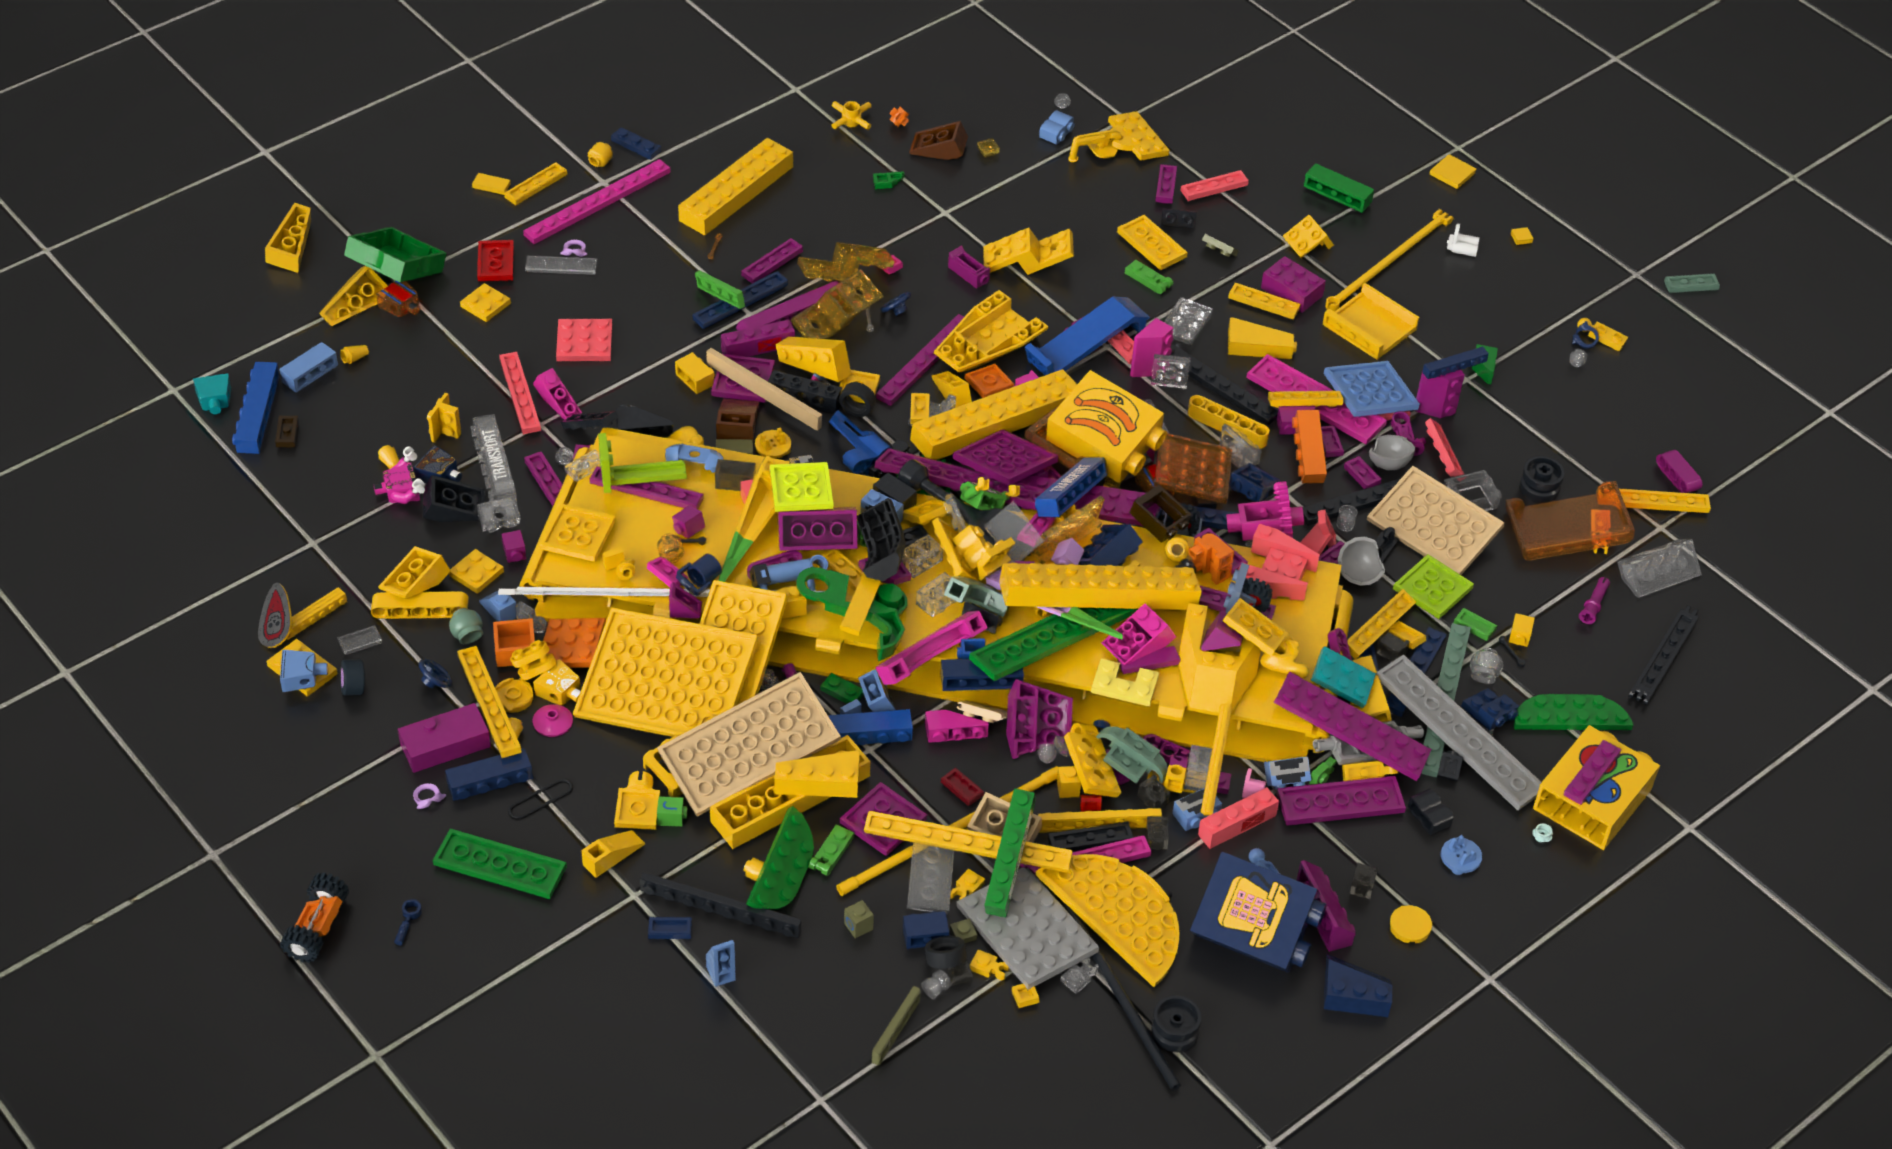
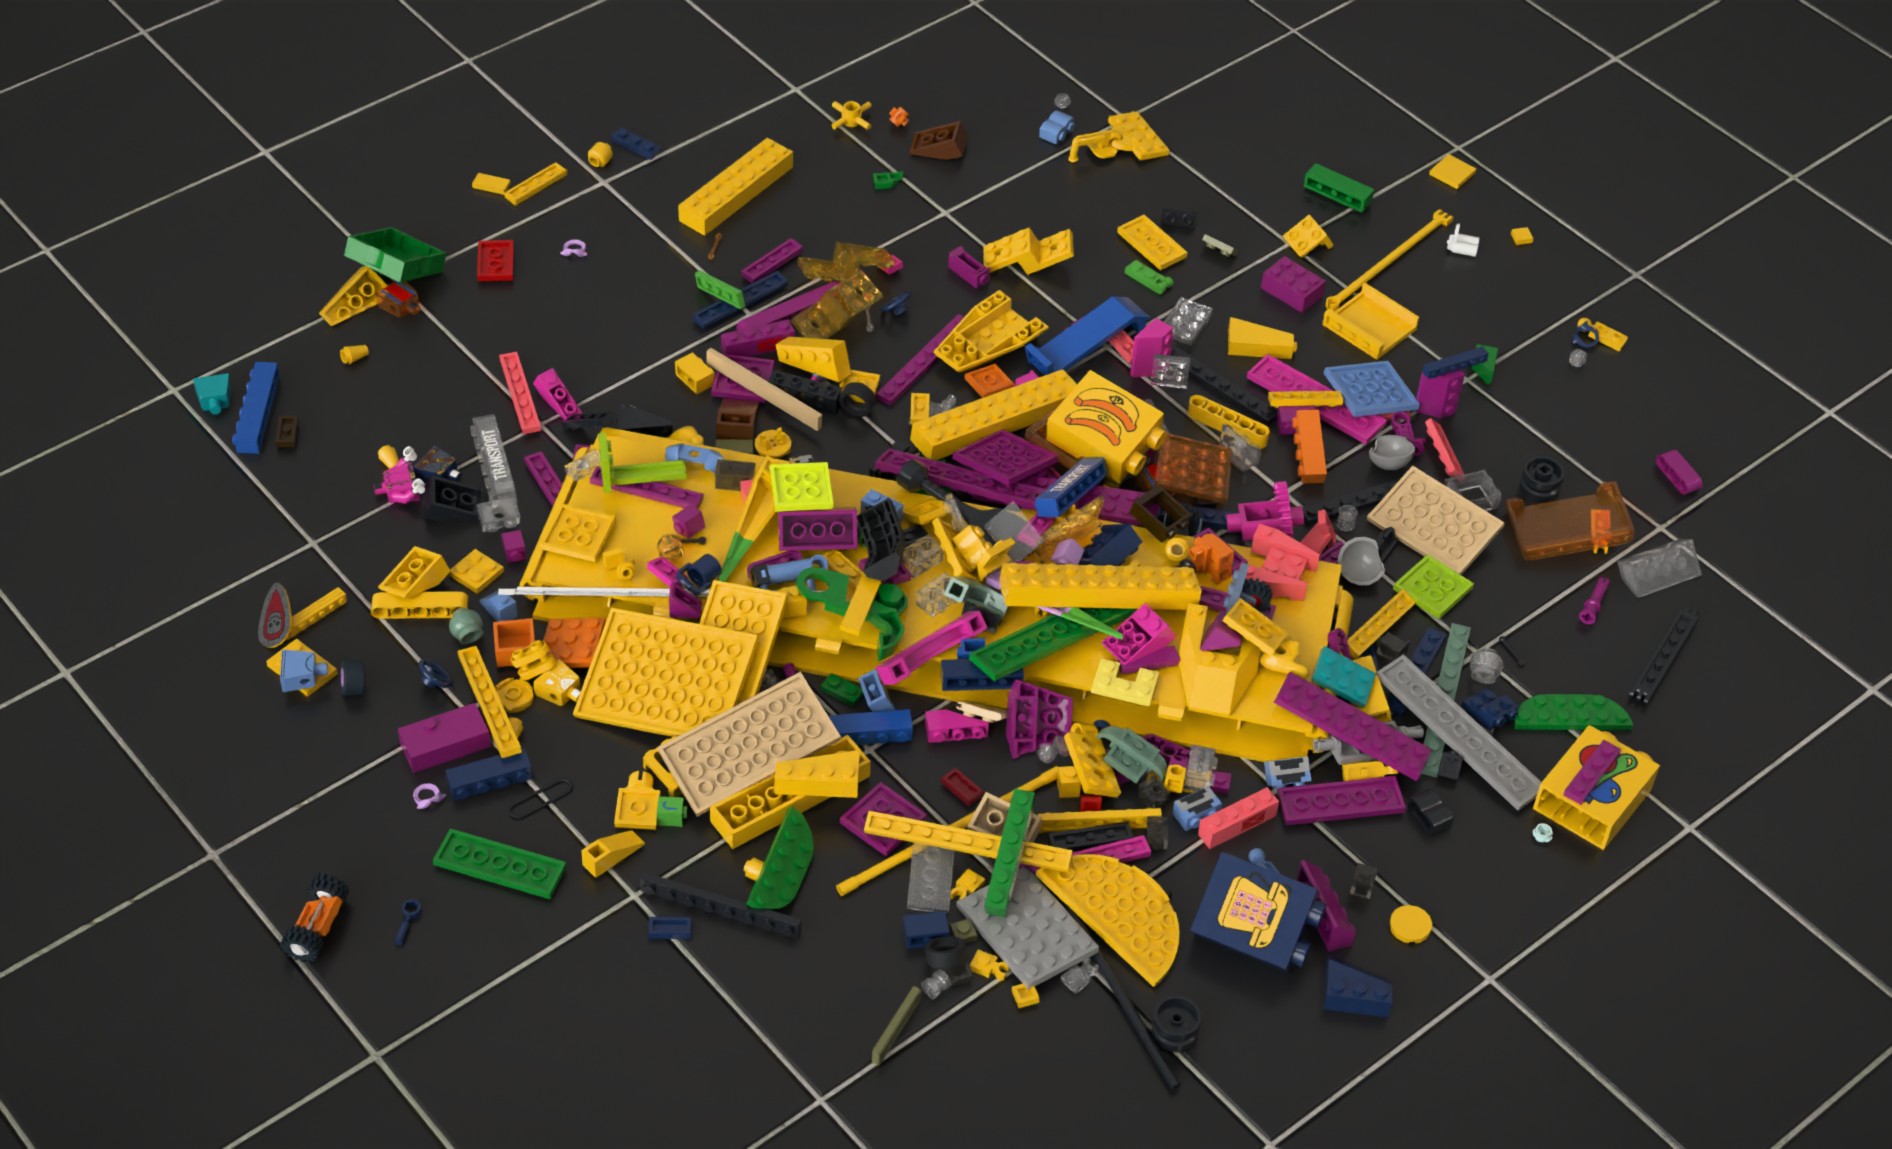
yellow wedge [265,203,311,273] -> none
medium blue brick [279,342,338,393] -> none
clear tile [337,625,382,656] -> none
yellow bracket [427,393,461,442] -> none
yellow plate [460,283,511,322] -> none
clear plate [515,601,547,633] -> none
dark pink plate [523,159,670,244] -> none
clear tile [525,256,597,275] -> none
dark pink dish [533,704,573,737] -> none
clear plate [555,447,574,464] -> none
coral plate [556,319,612,361] -> none
medium blue slope [706,940,735,987] -> none
bright green plate [808,825,854,876] -> none
blue panel [828,410,892,476] -> none
medium blue tile [840,699,861,714] -> none
olive brick [844,900,874,938] -> none
black brick [873,473,917,511] -> none
yellow slope [932,371,972,408] -> none
bright green torso [960,477,1020,510] -> none
clear yellow plate [977,138,1000,157] -> none
magenta plate [1155,164,1177,204] -> none
coral plate [1181,170,1249,201] -> none
yellow axle [1201,704,1232,816] -> none
yellow plate [1228,283,1300,320] -> none
dark blue plate [1228,463,1280,502] -> none
bright pink panel [1242,768,1266,798] -> none
bright green plate [1308,756,1337,785] -> none
magenta plate [1321,425,1344,458] -> none
magenta plate [1344,456,1381,489] -> none
yellow tile [1385,621,1426,649] -> none
medium blue plate [1440,835,1482,875] -> none
bright green tile [1453,608,1497,641] -> none
yellow brick [1509,613,1535,647] -> none
yellow plate [1596,487,1711,513] -> none
sand green tile [1664,274,1720,293] -> none

